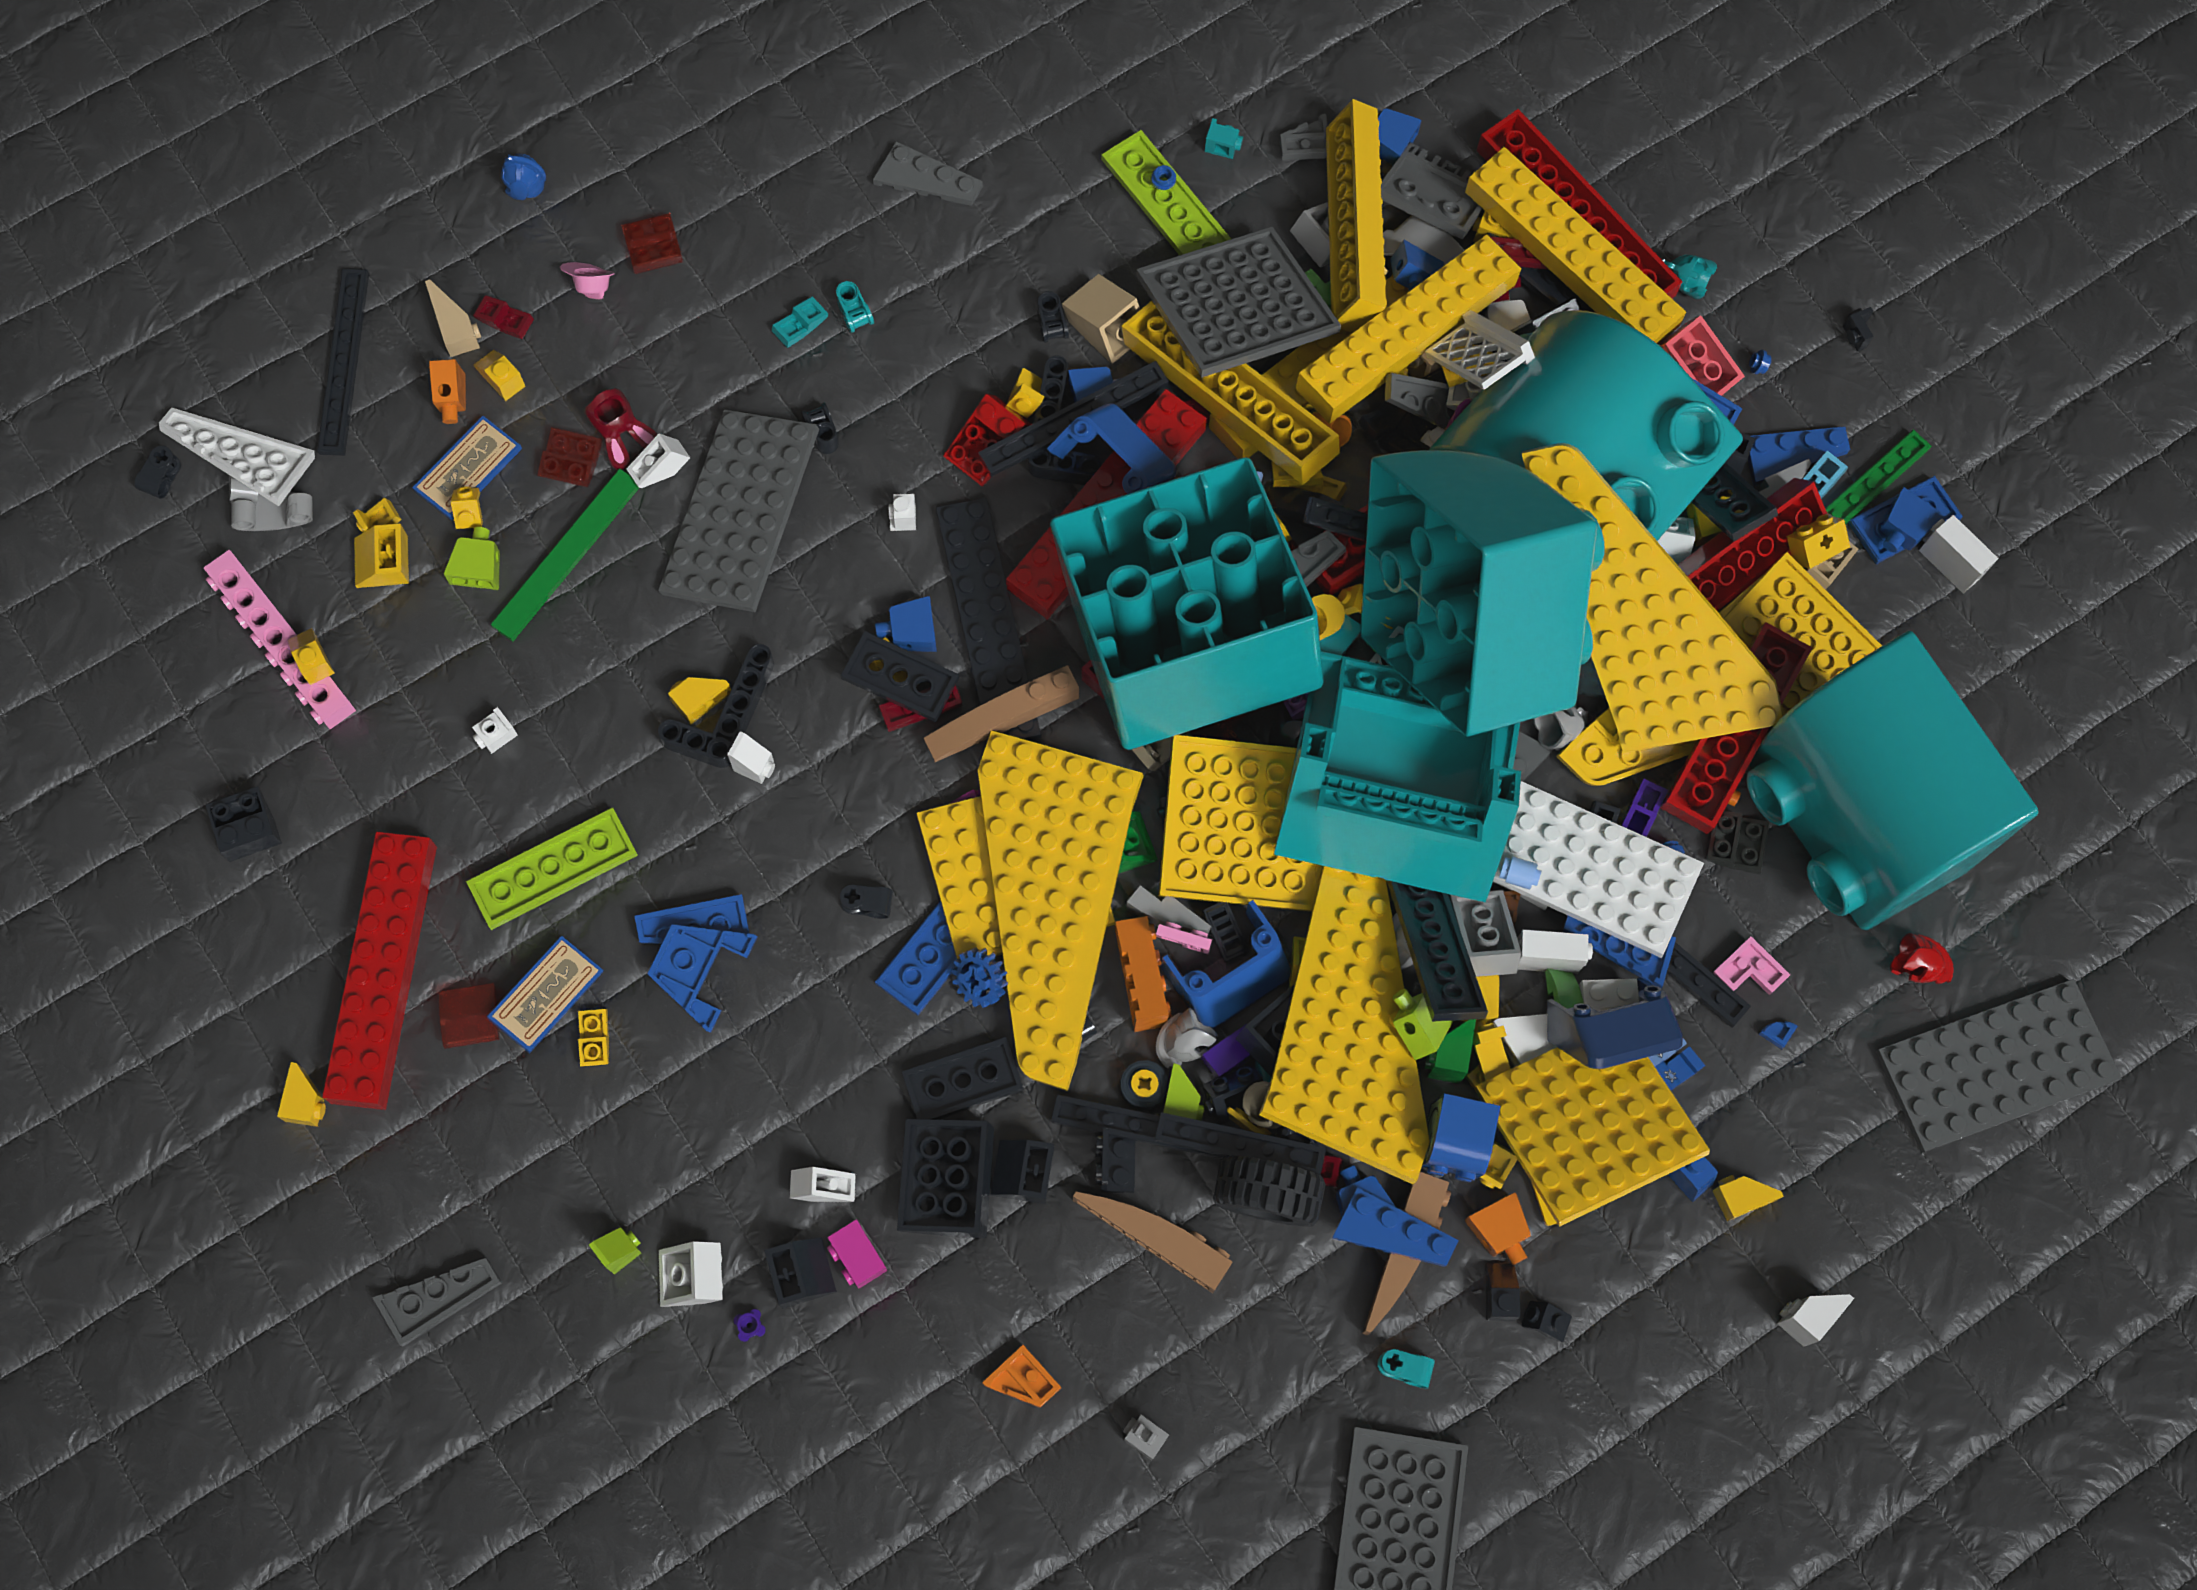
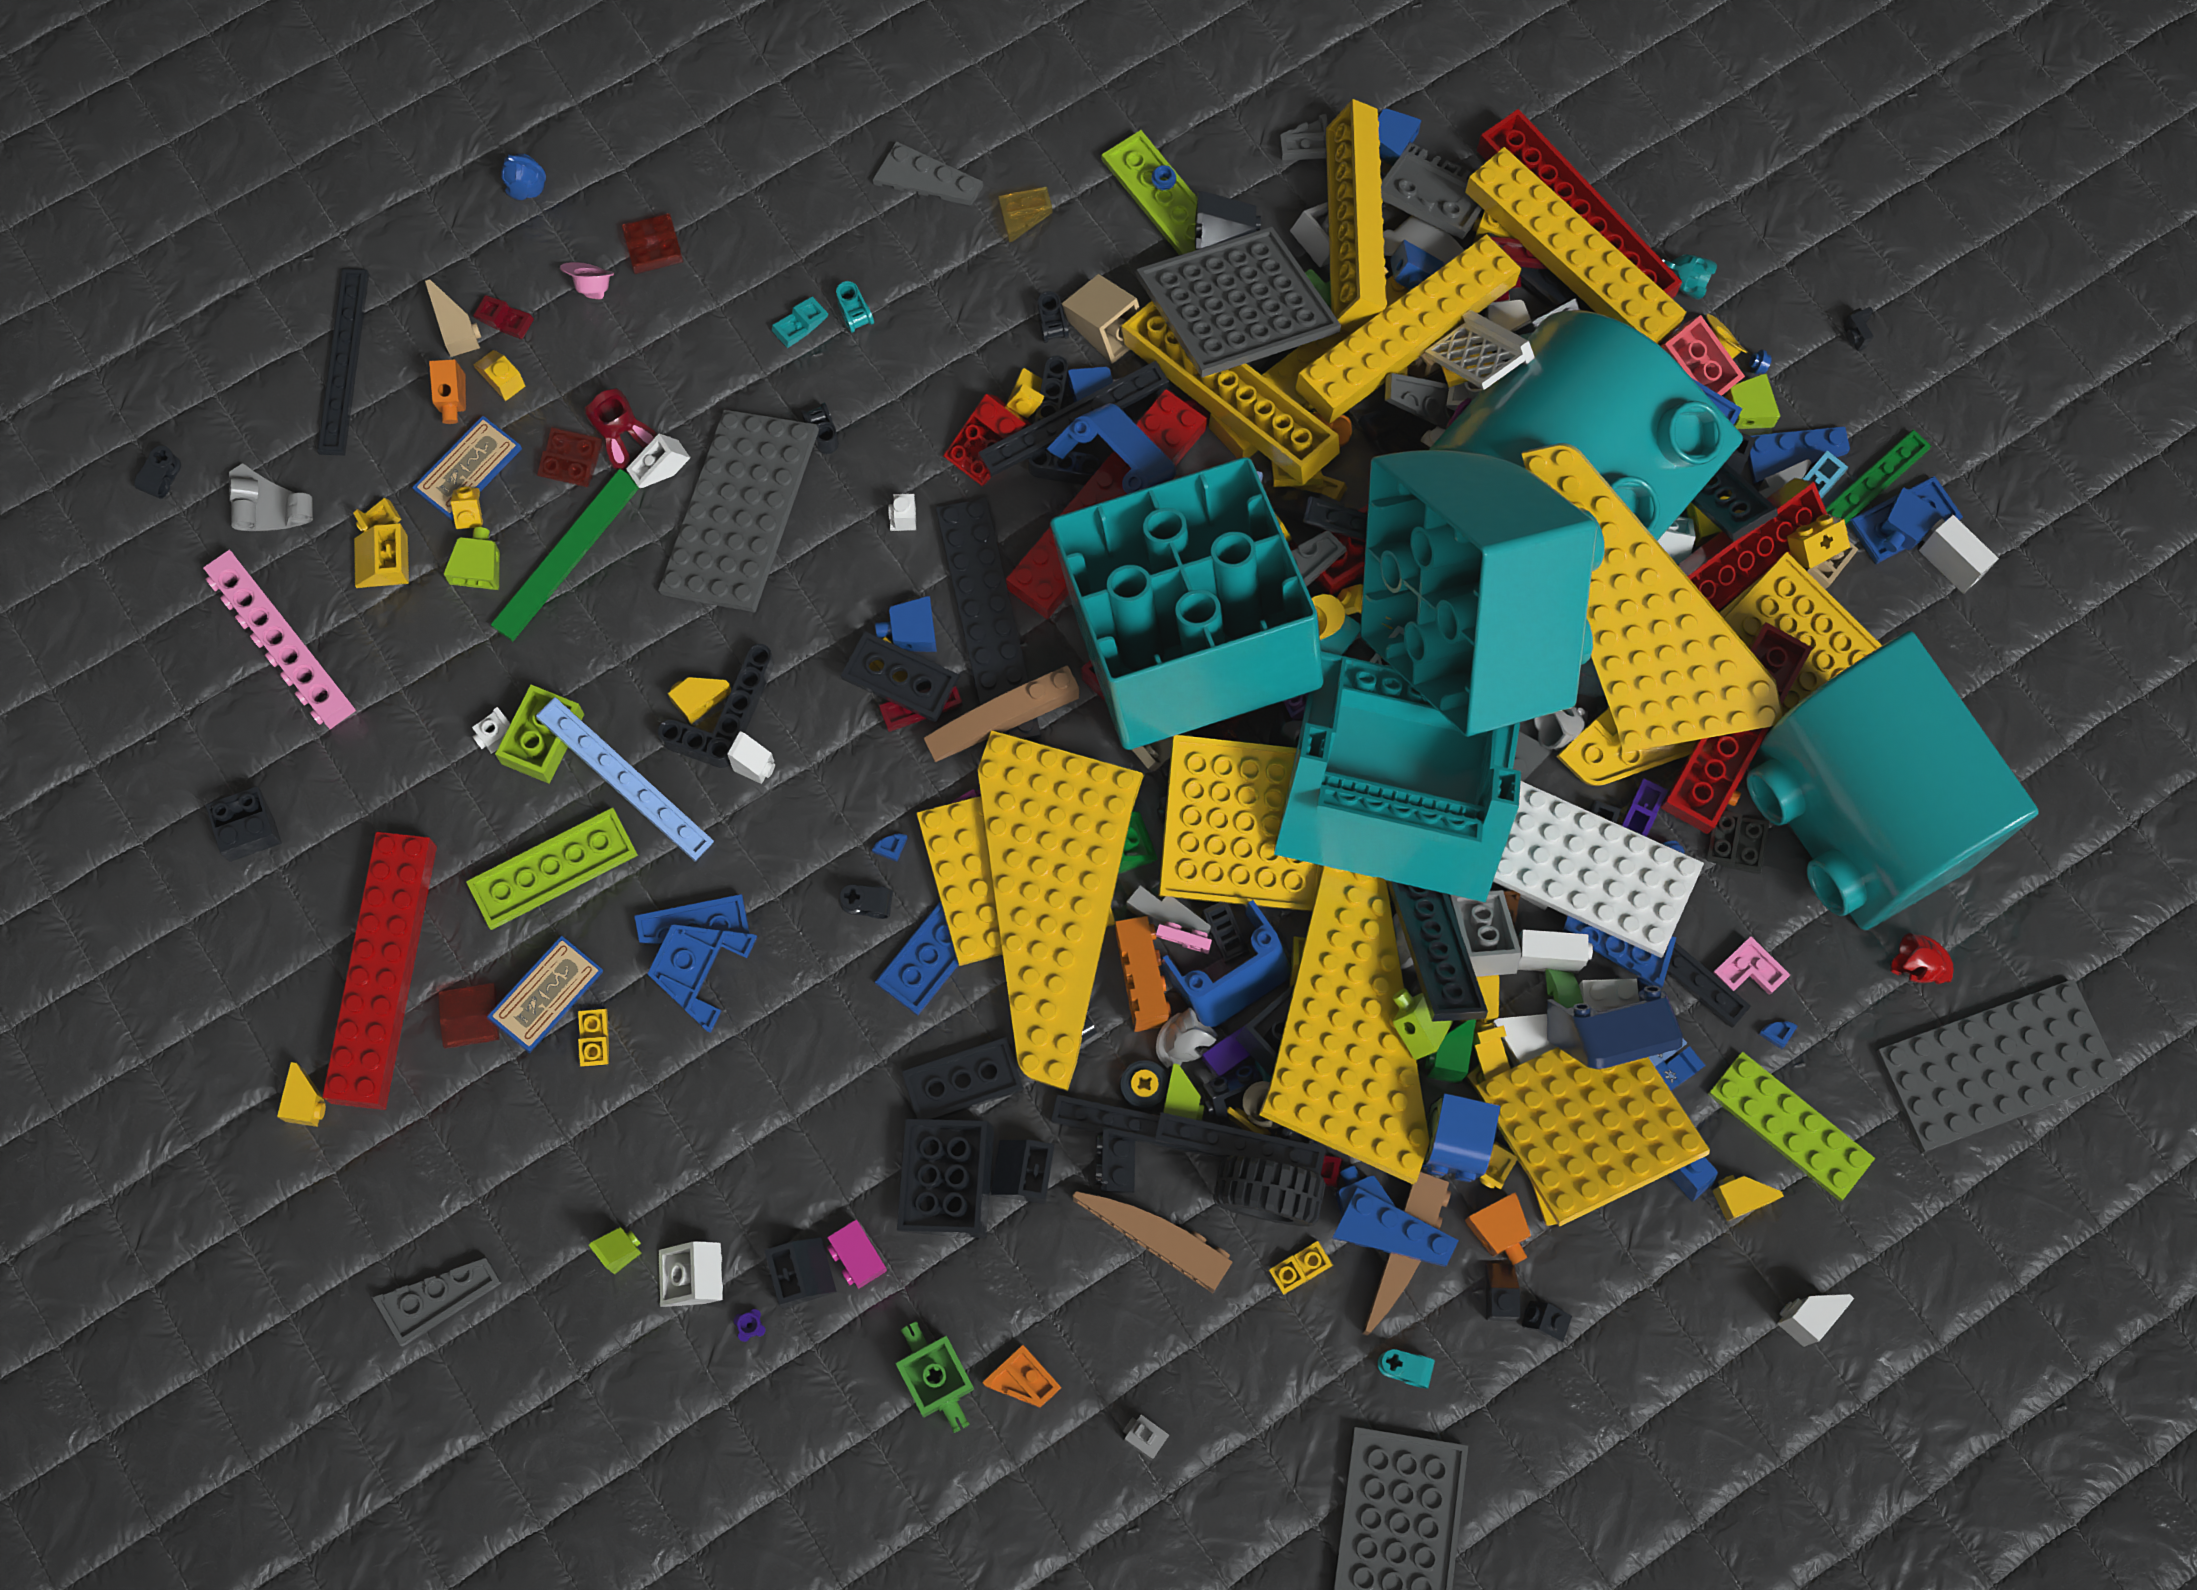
white wing [159,407,315,506] -> none
yellow slope [288,628,335,685] -> none
white slope [790,1167,855,1202] -> none
blue gear [951,947,1008,1008] -> none
teal brick [1205,118,1244,159] -> none
light blue brick [1499,857,1541,890] -> none
none -> lime brick [495,685,584,784]
none -> light blue tile [536,697,714,862]
none -> blue tile [872,834,907,862]
none -> bright green brick [895,1322,974,1433]
none -> clear yellow wing [999,187,1052,242]
none -> black slope [1195,191,1261,251]
none -> yellow slope [1269,1241,1333,1295]
none -> yellow piece [1706,314,1747,359]
none -> lime plate [1708,1052,1875,1201]
none -> lime torso [1724,374,1780,429]

